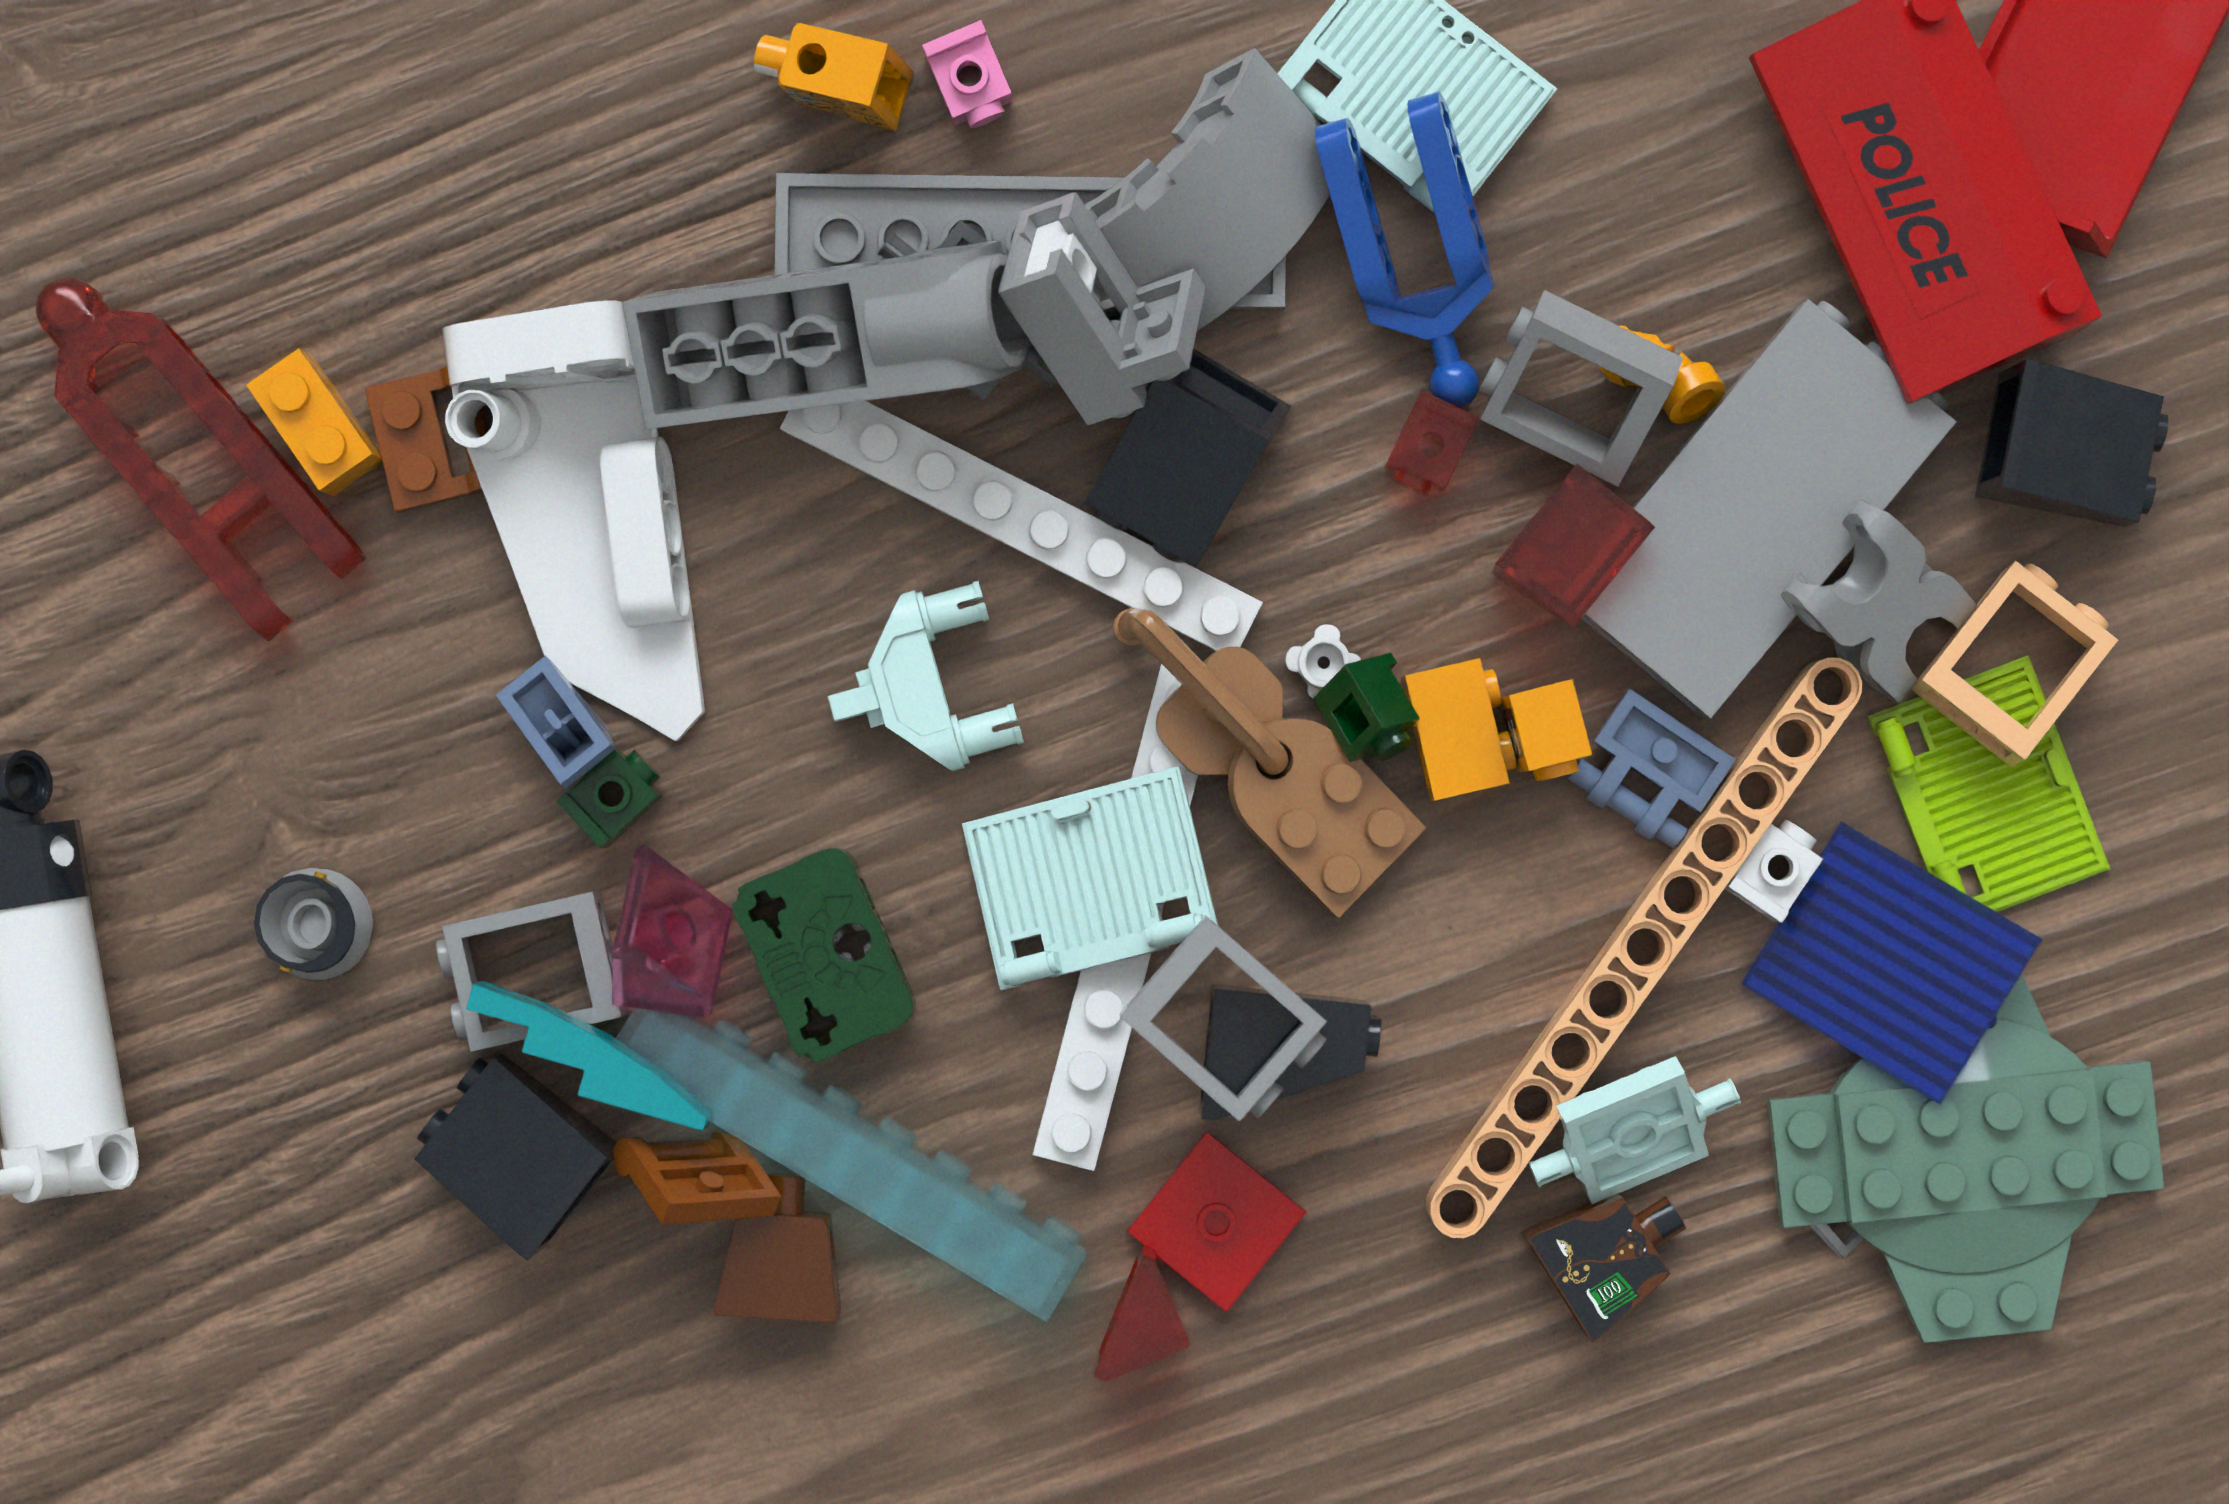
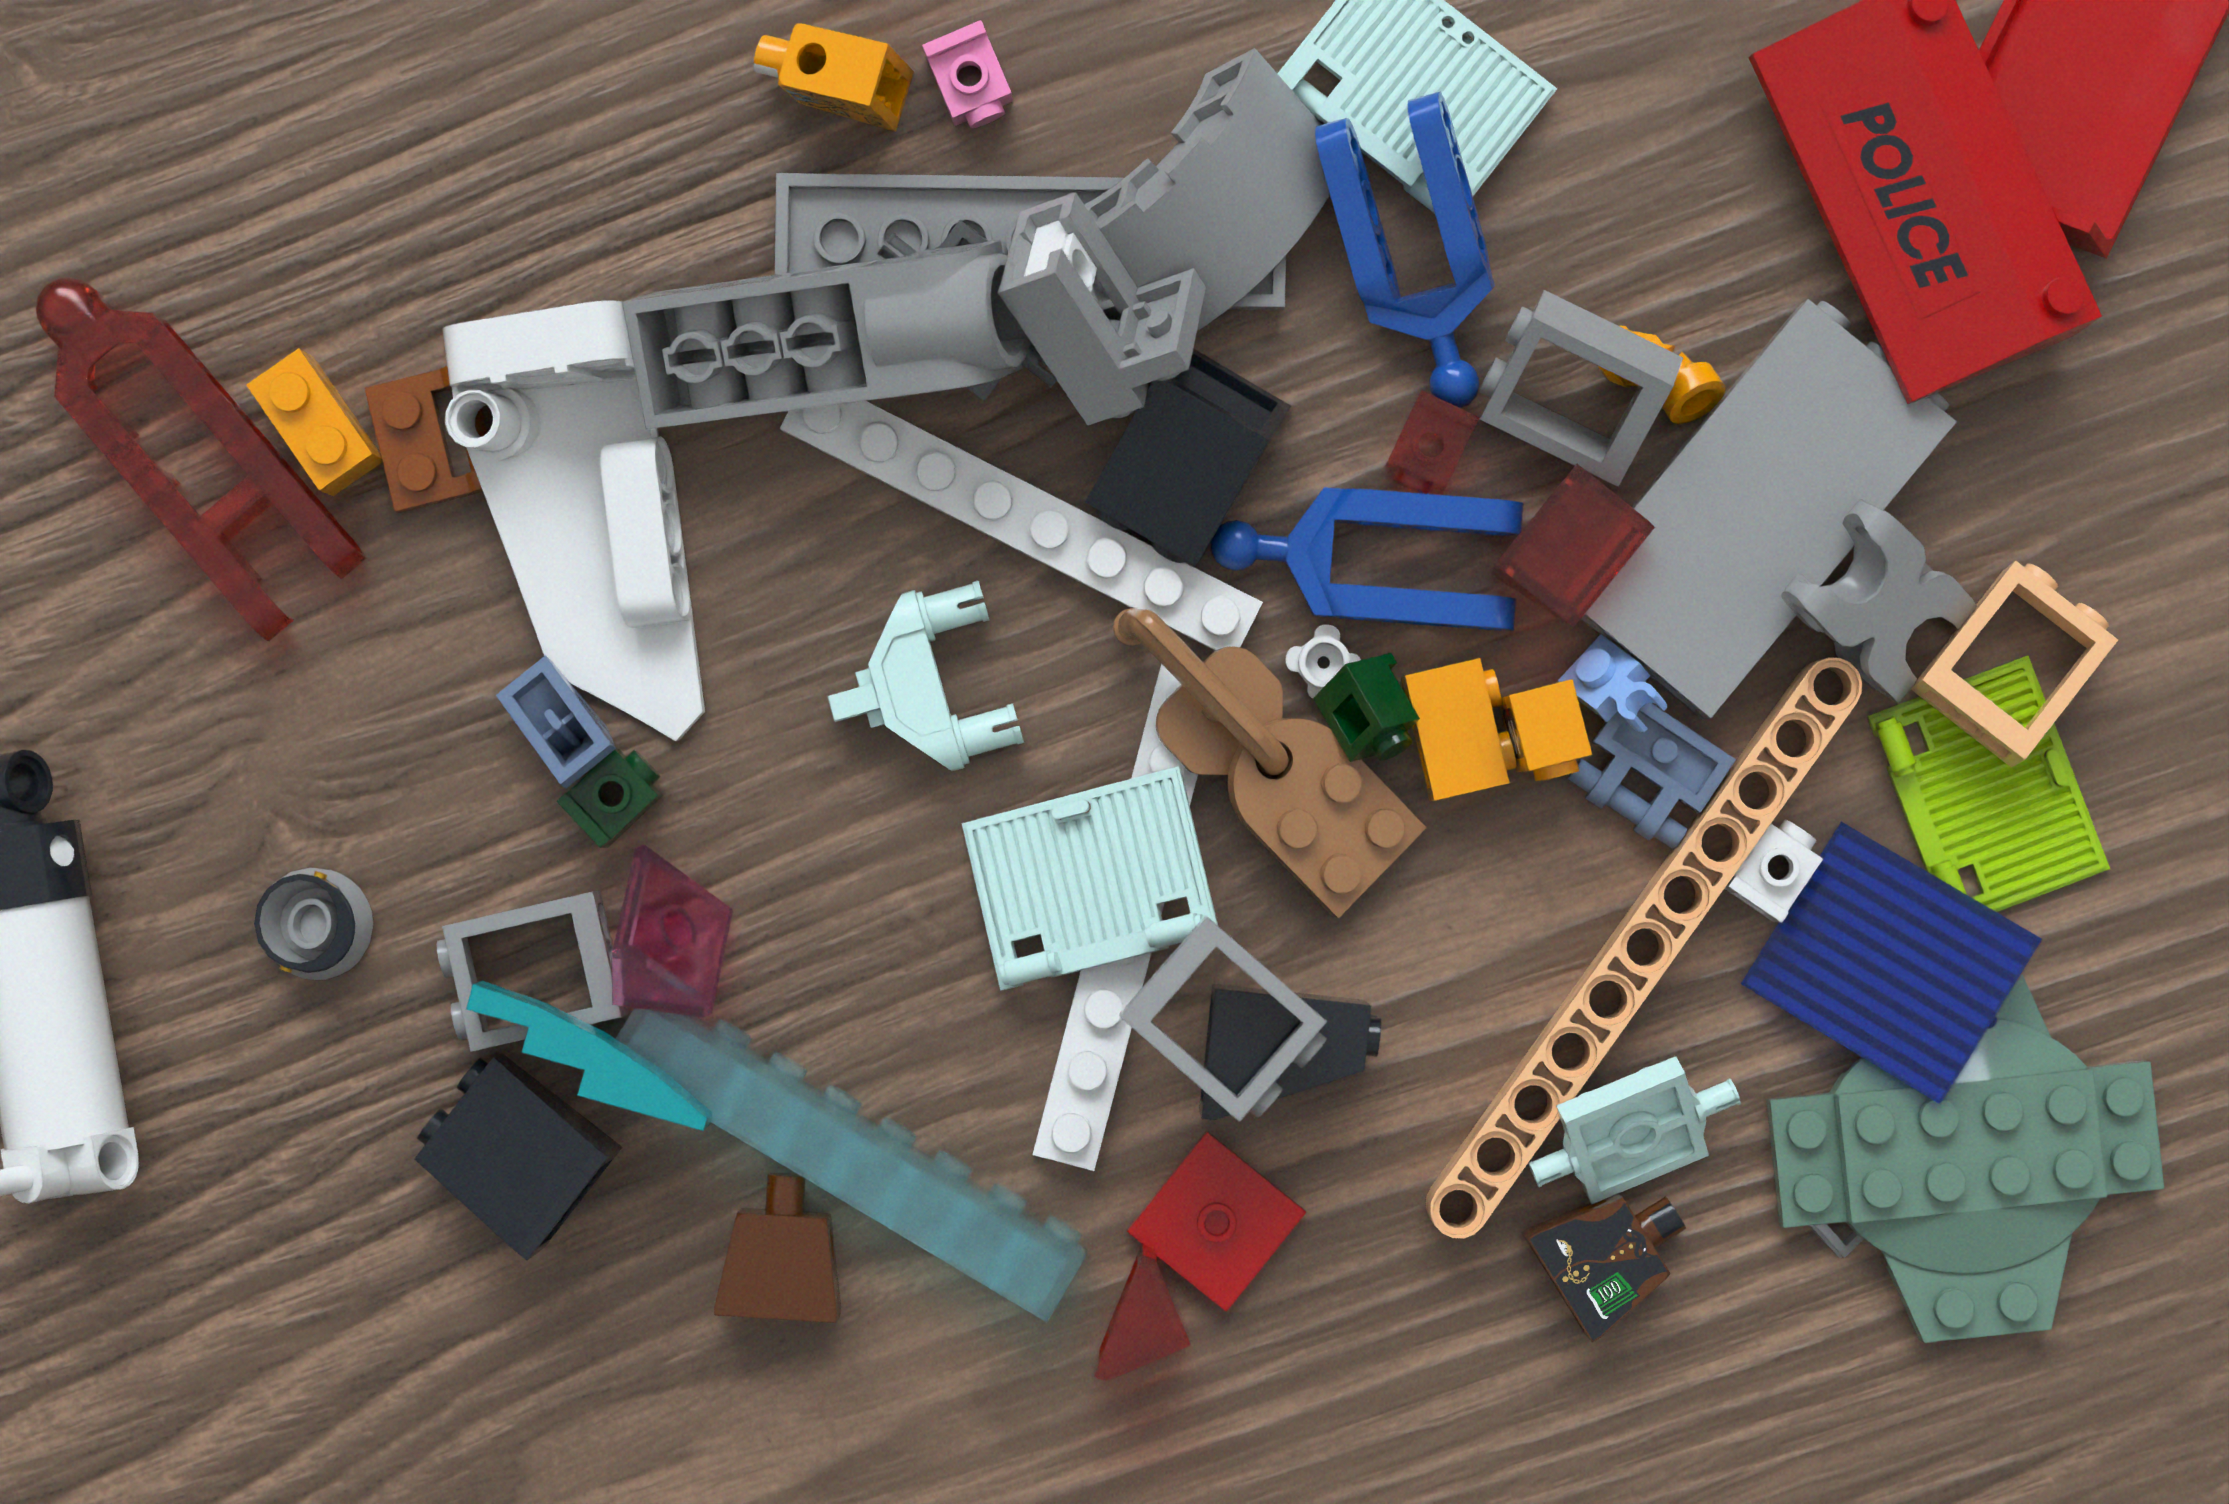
dark orange plate [613,1131,781,1225] -> none
dark green axle [732,848,916,1063] -> none
black slope [1975,359,2169,527] -> none
none -> blue piece [1210,487,1524,631]
none -> light blue plate [1558,634,1667,732]

